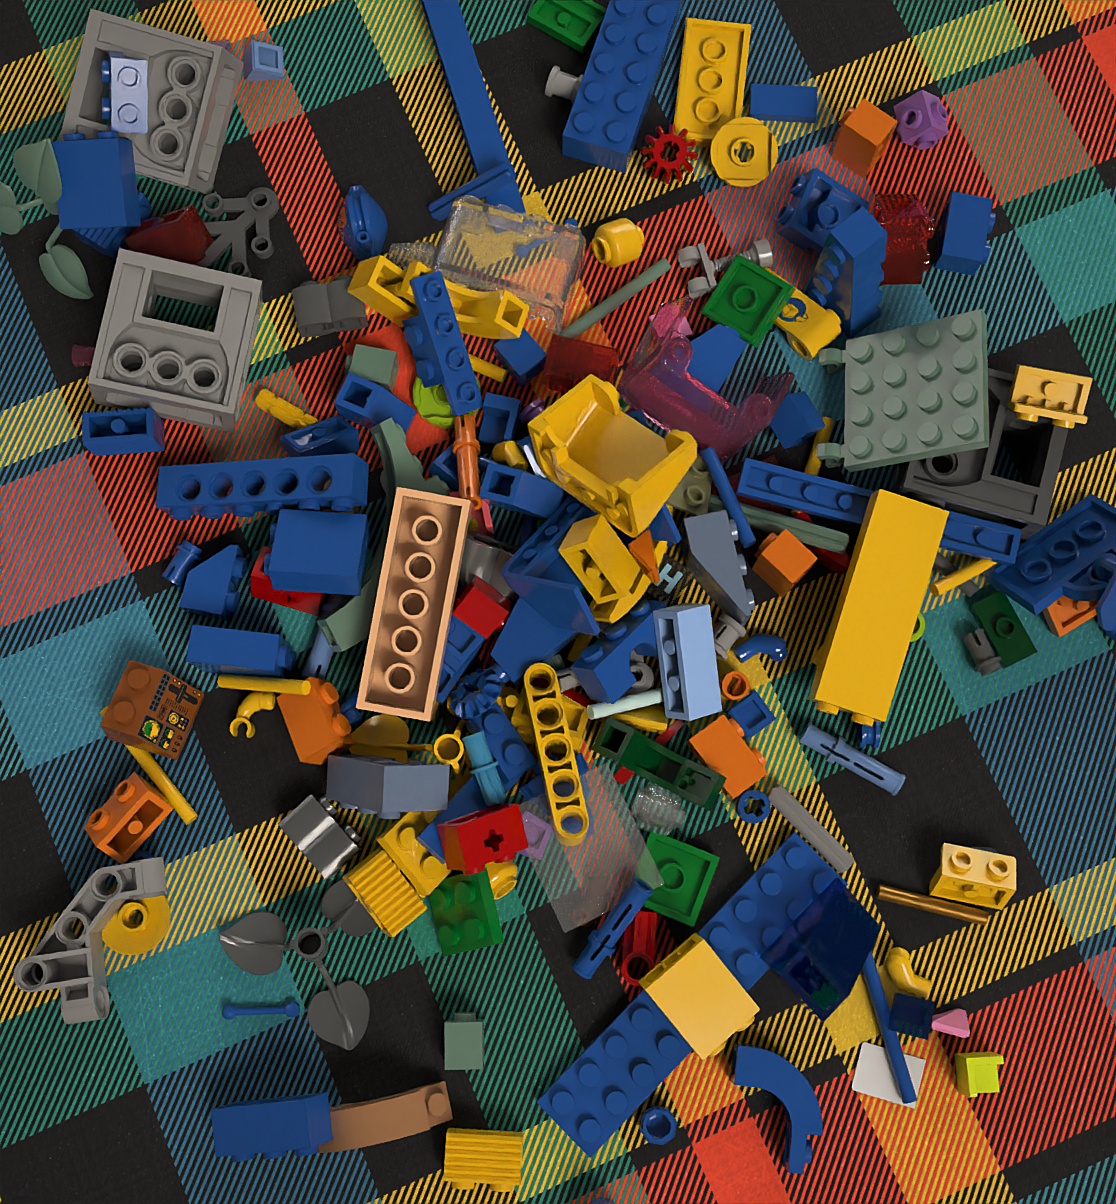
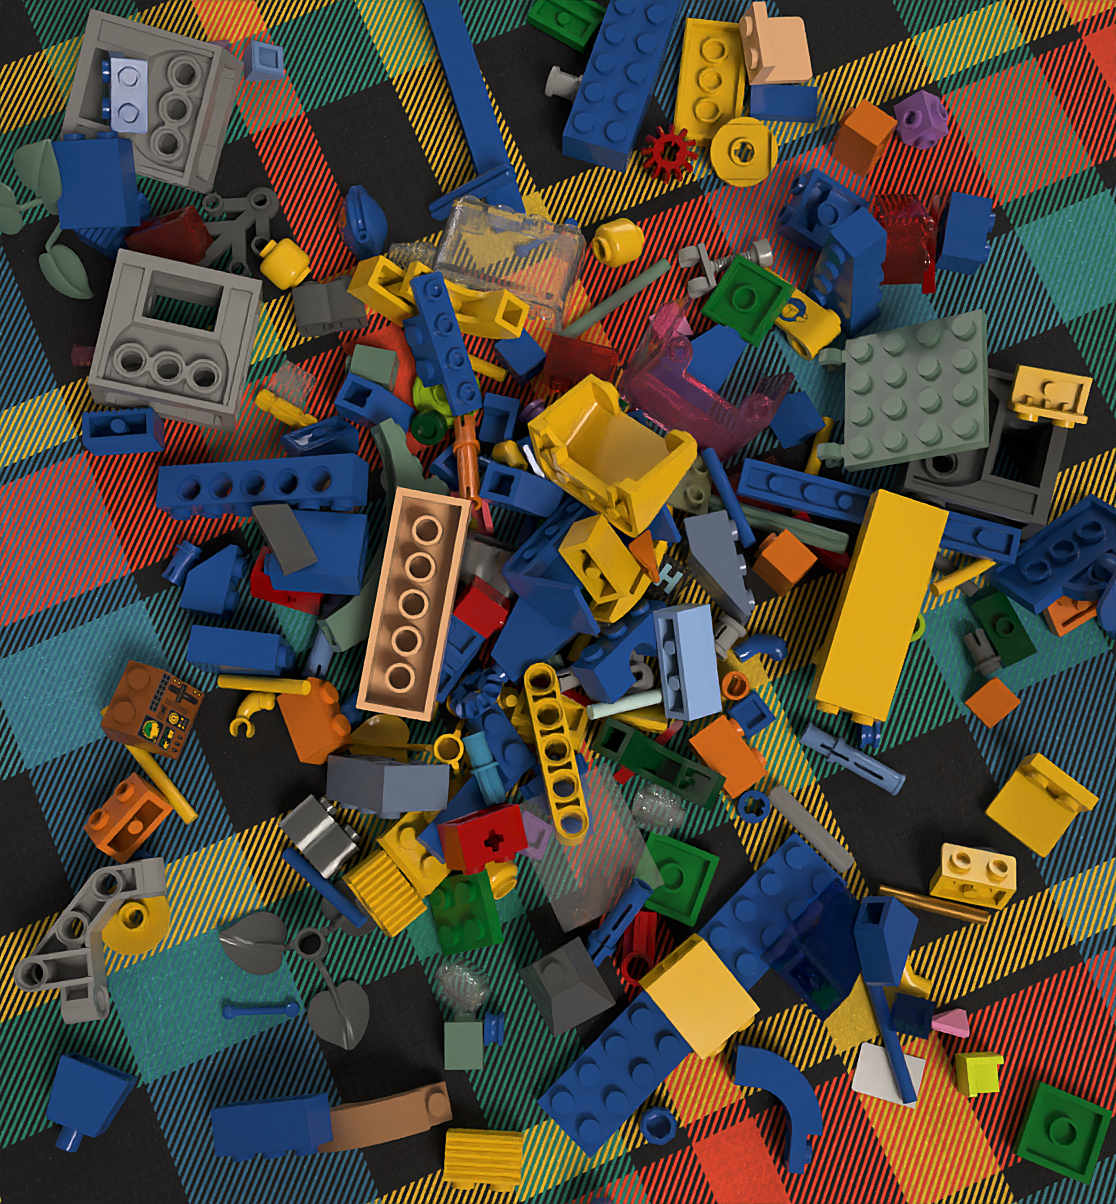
none -> blue torso [46,1051,138,1152]
none -> dark grey slope [251,504,318,576]
none -> yellow head [259,238,311,290]
none -> clear tile [267,360,317,408]
none -> blue bar [282,847,368,928]
none -> dark green tile [411,409,448,446]
none -> clear head [434,957,491,1014]
none -> blue bush [484,1011,505,1046]
none -> dark grey slope [518,936,616,1038]
none -> light nougat bracket [739,1,812,85]
none -> blue slope [853,896,919,987]
none -> red sticker [922,194,940,294]
none -> orange slope [964,676,1021,729]
none -> yellow bracket [985,752,1099,857]
none -> green plate [1012,1080,1113,1186]

